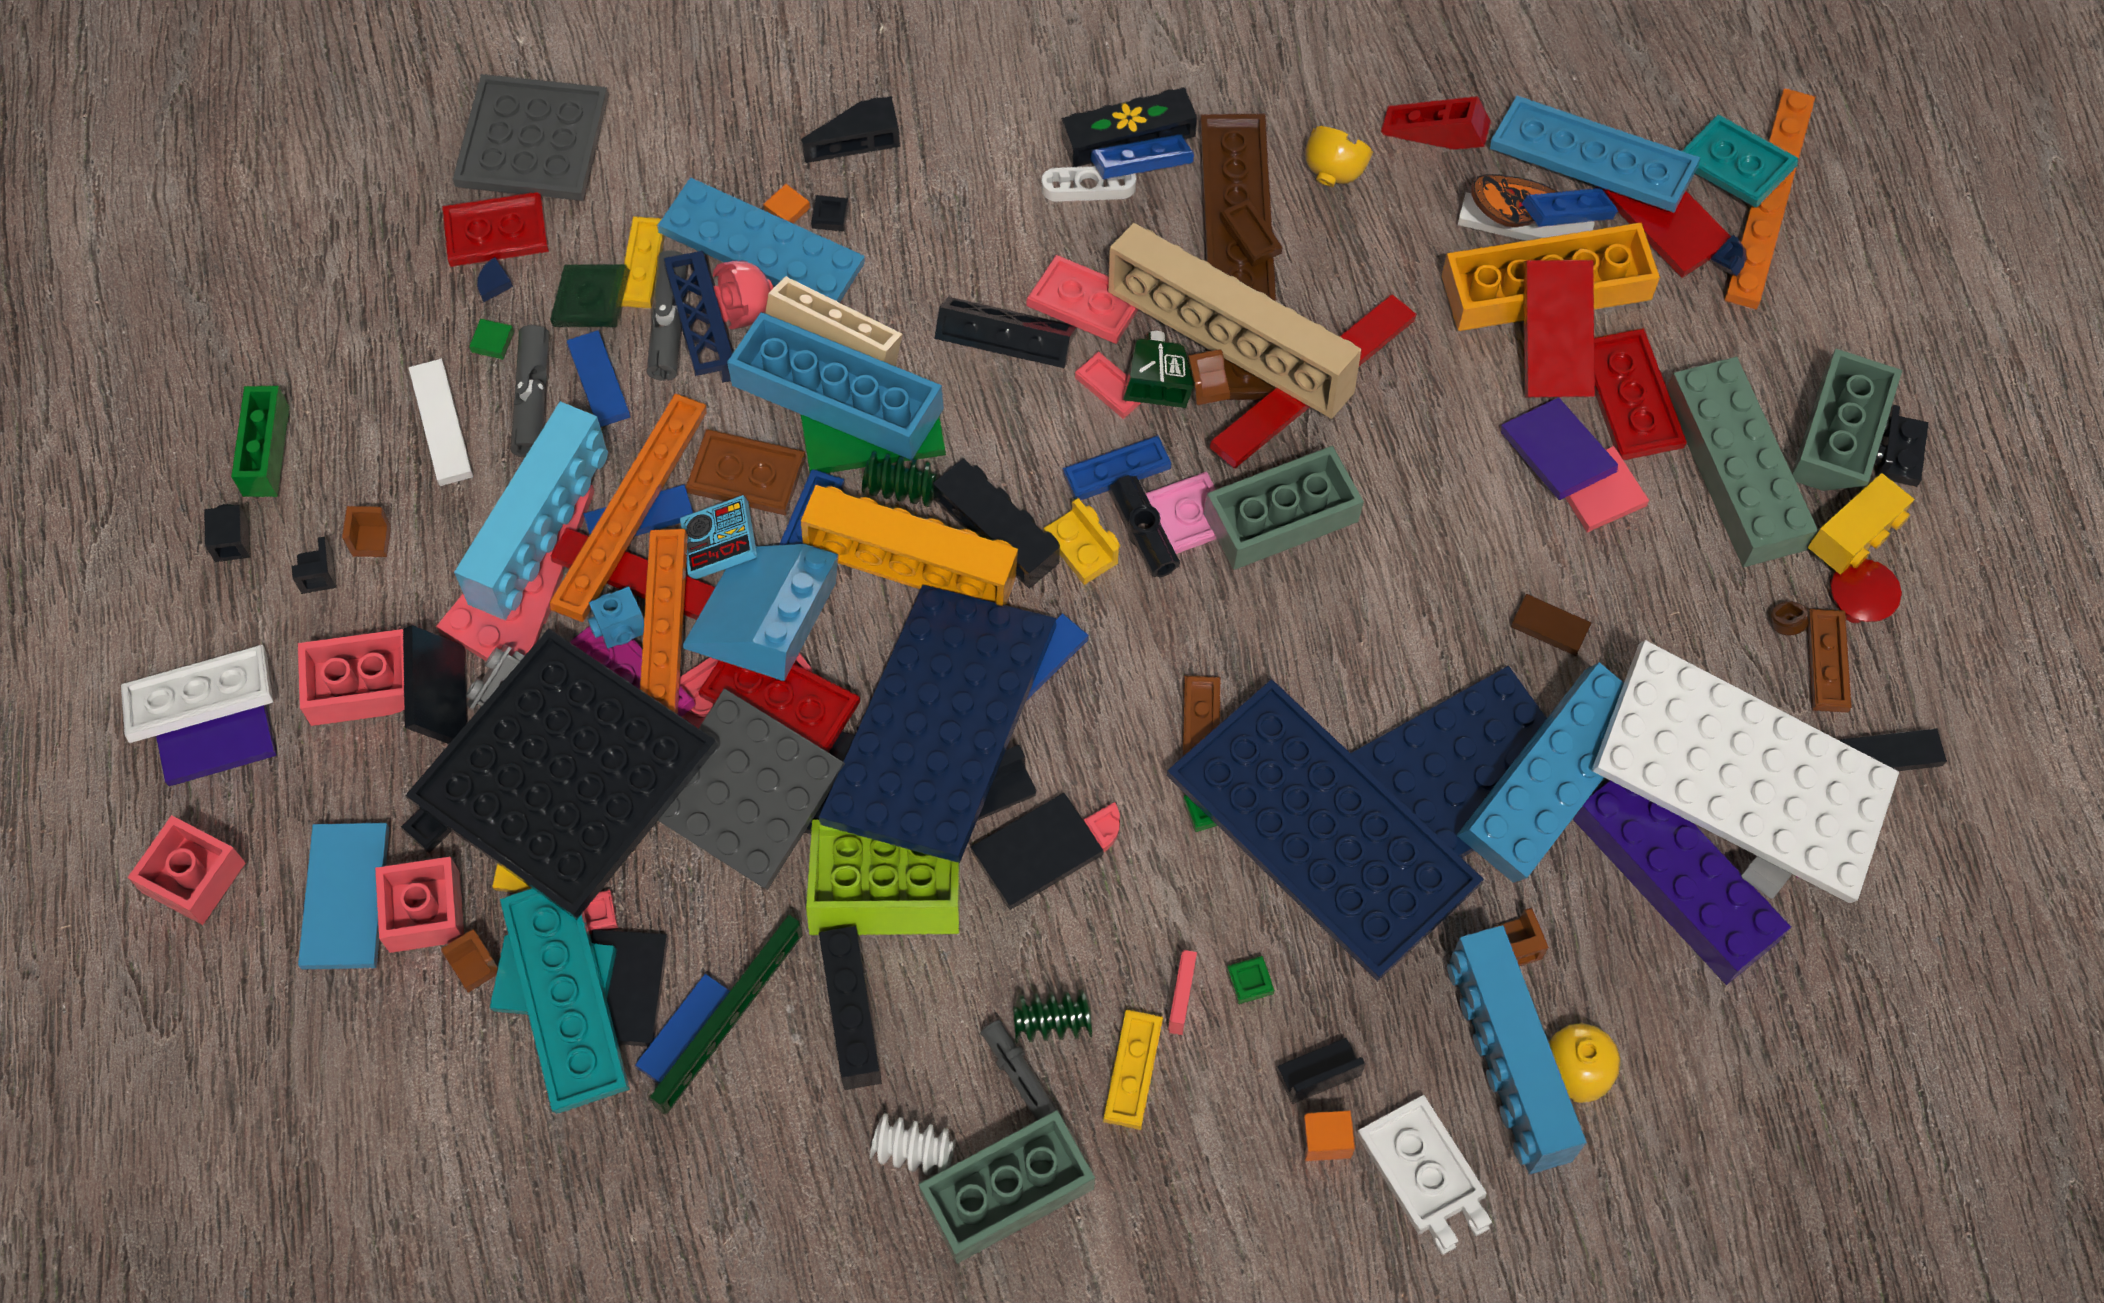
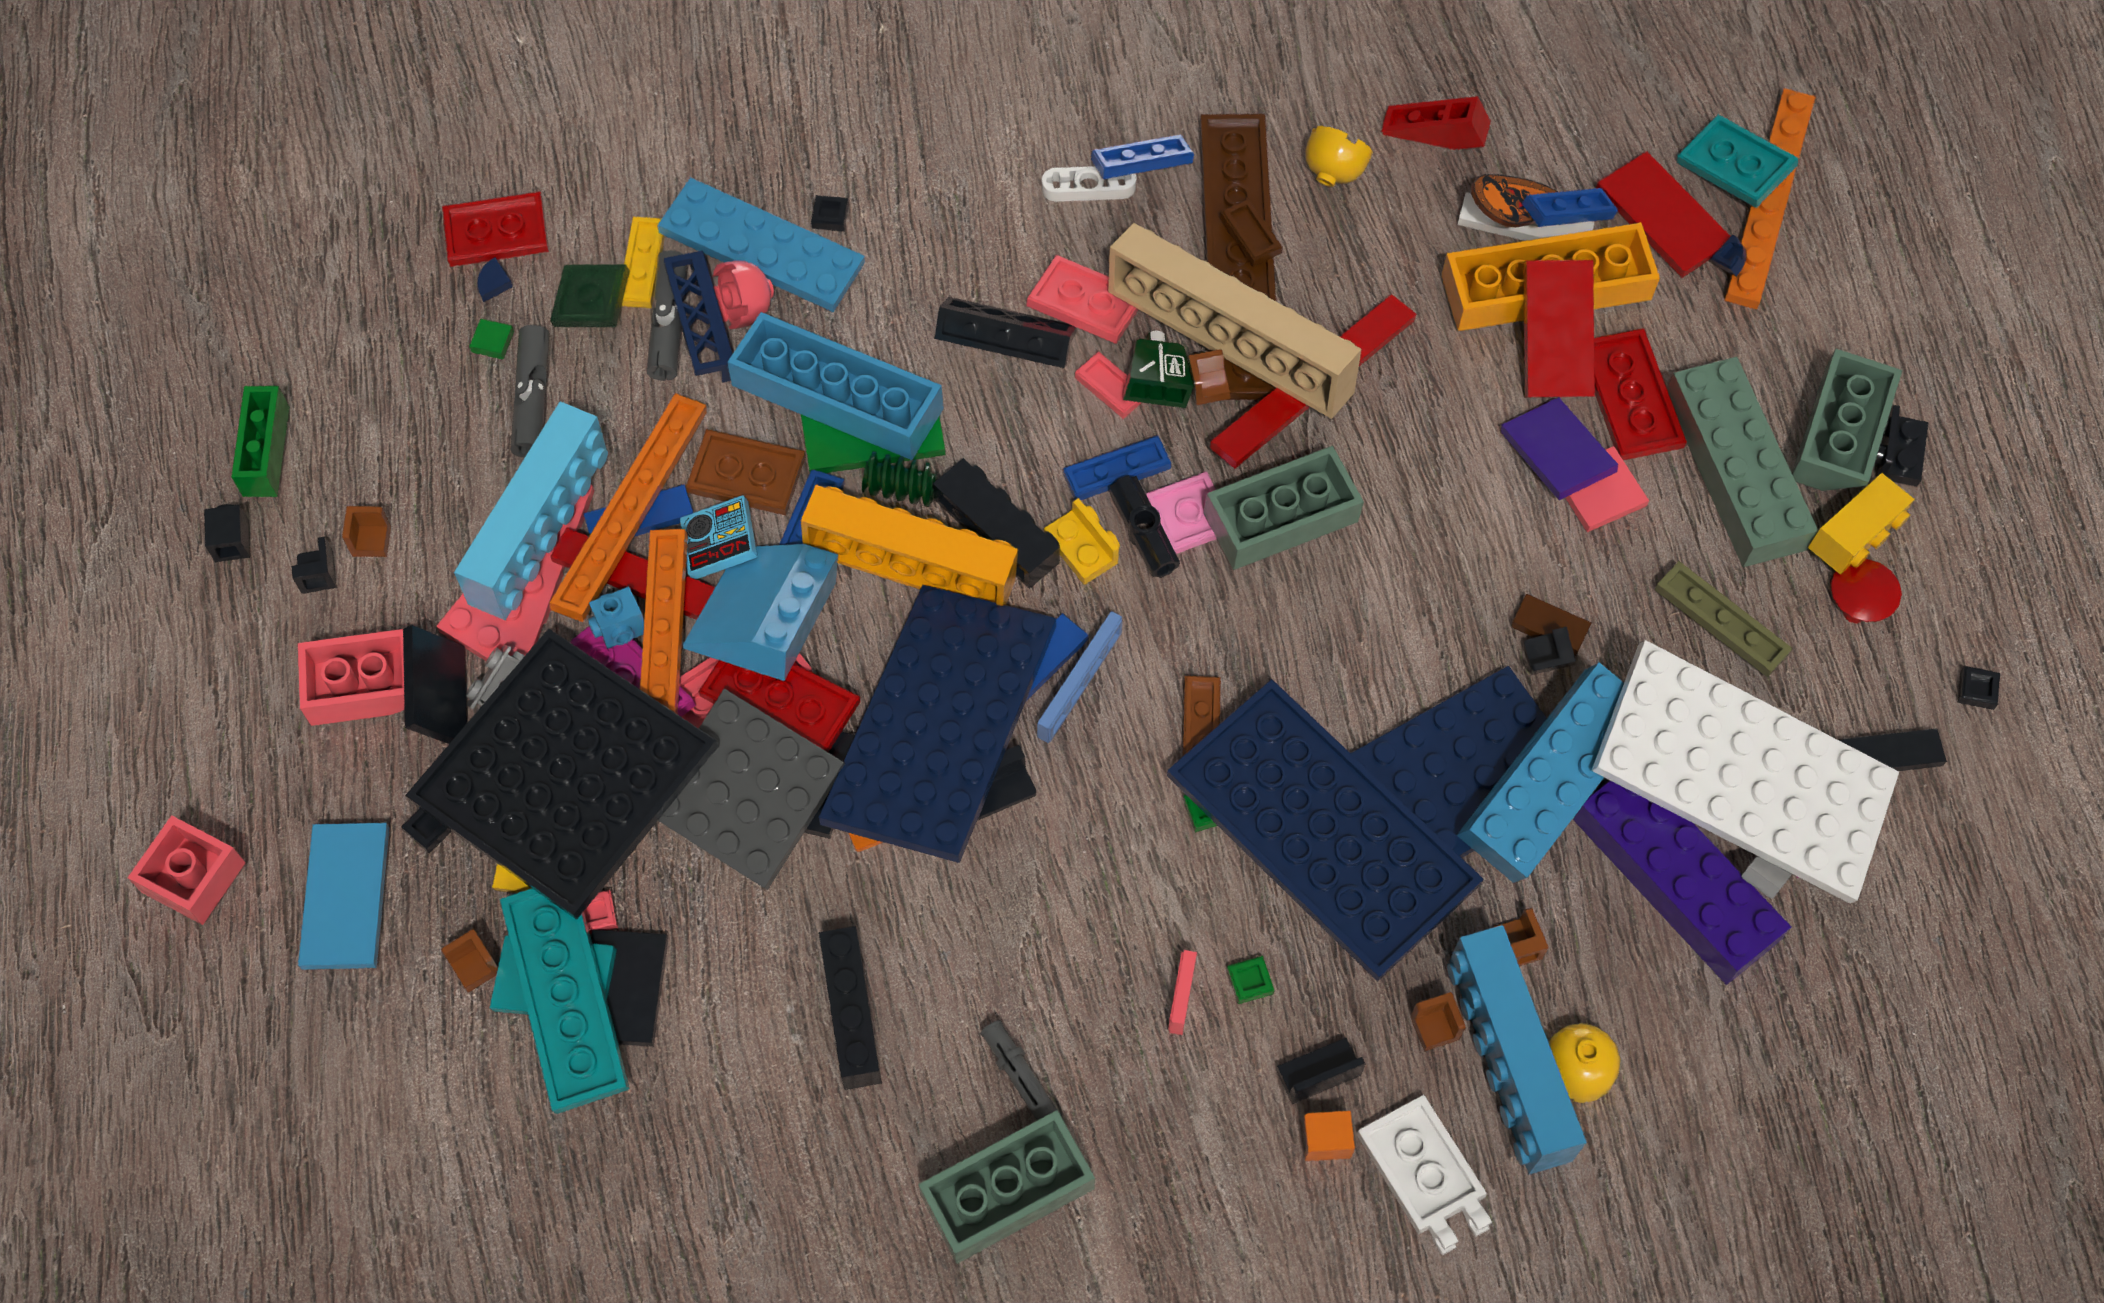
white tile [121,645,273,743] -> none
dark purple tile [156,705,277,787] -> none
coral brick [375,856,464,953] -> none
white tile [408,358,473,486] -> none
dark grey plate [452,74,609,201] -> none
blue tile [566,330,630,427] -> none
blue tile [635,974,730,1084] -> none
dark green tile [649,915,803,1114] -> none
orange tile [763,184,811,224] -> none
tan brick [765,276,902,366] -> none
black slope [801,96,900,163] -> none
lime slope [806,820,960,935] -> none
white piece [870,1113,956,1176] -> none
black tile [971,793,1104,910] -> none
dark green piece [1013,990,1092,1044] -> none
black brick [1061,87,1197,167] -> none
coral tile [1083,802,1120,852] -> none
yellow tile [1103,1009,1163,1130] -> none
dark azure plate [1490,96,1700,212] -> none
reddish brown tile [1771,601,1808,636] -> none
dark orange tile [1807,609,1852,713] -> none
none -> medium blue tile [1037,611,1123,743]
none -> dark orange panel [1410,992,1466,1052]
none -> black panel [1524,627,1576,675]
none -> olive plate [1655,561,1793,677]
none -> black tile [1958,666,2000,710]

